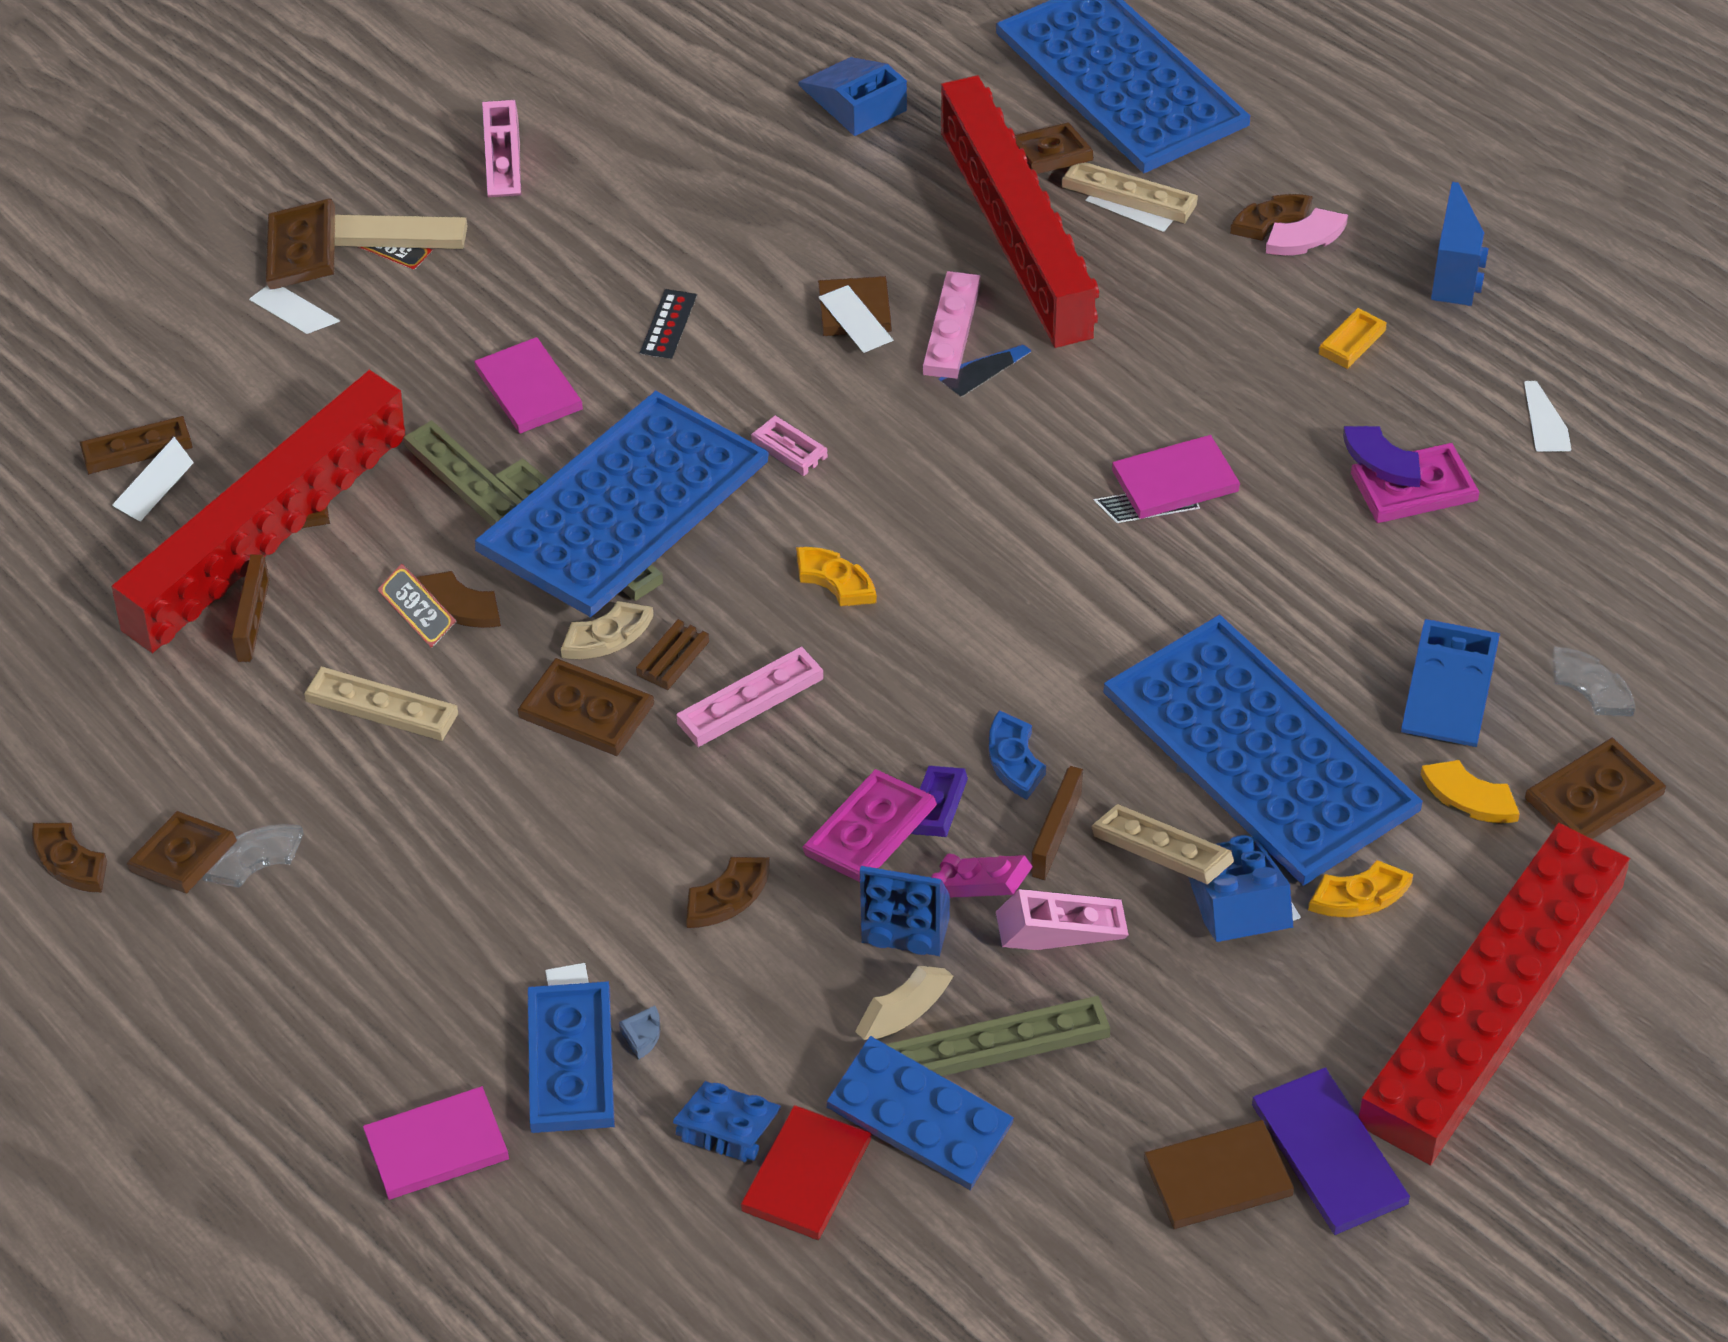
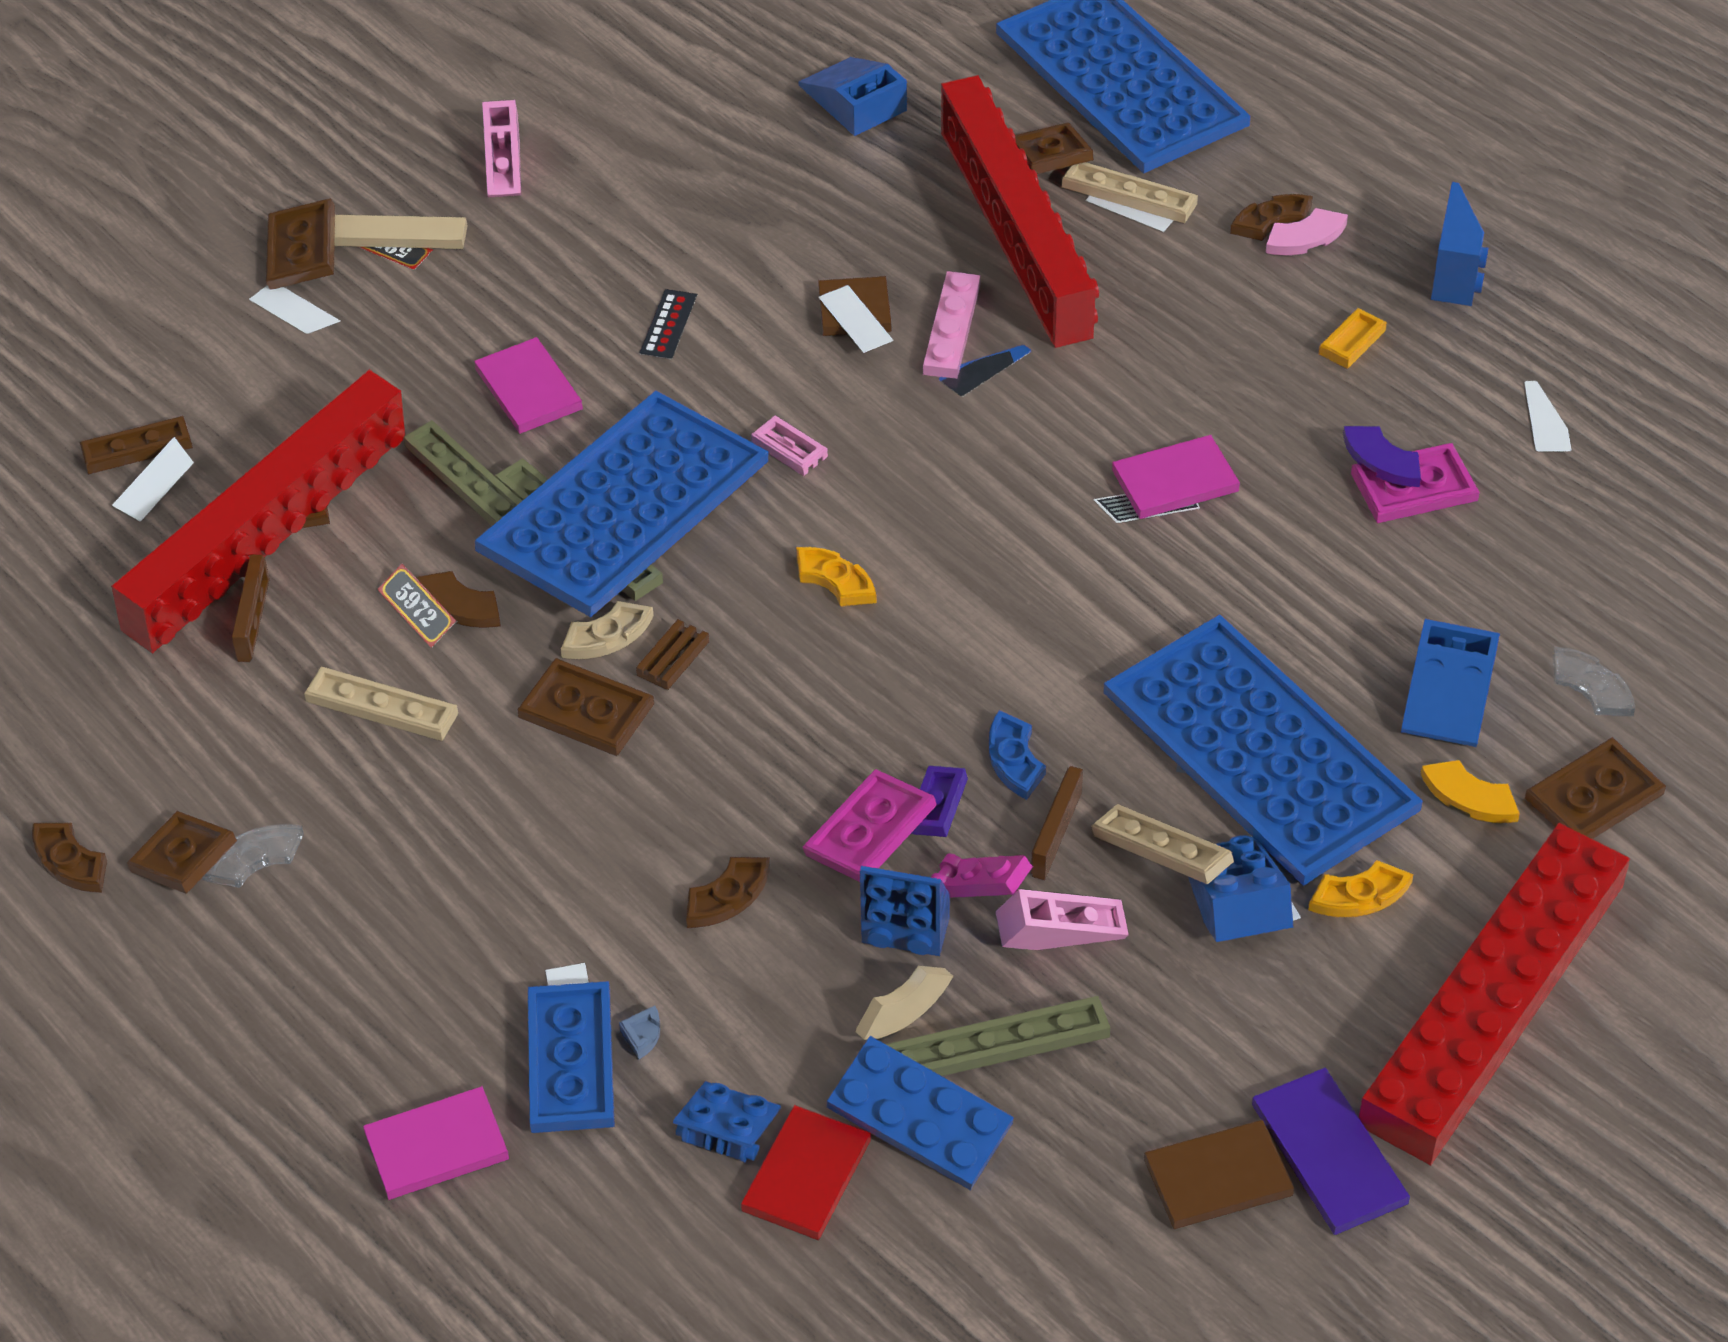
bright pink plate [676,646,823,747] -> none

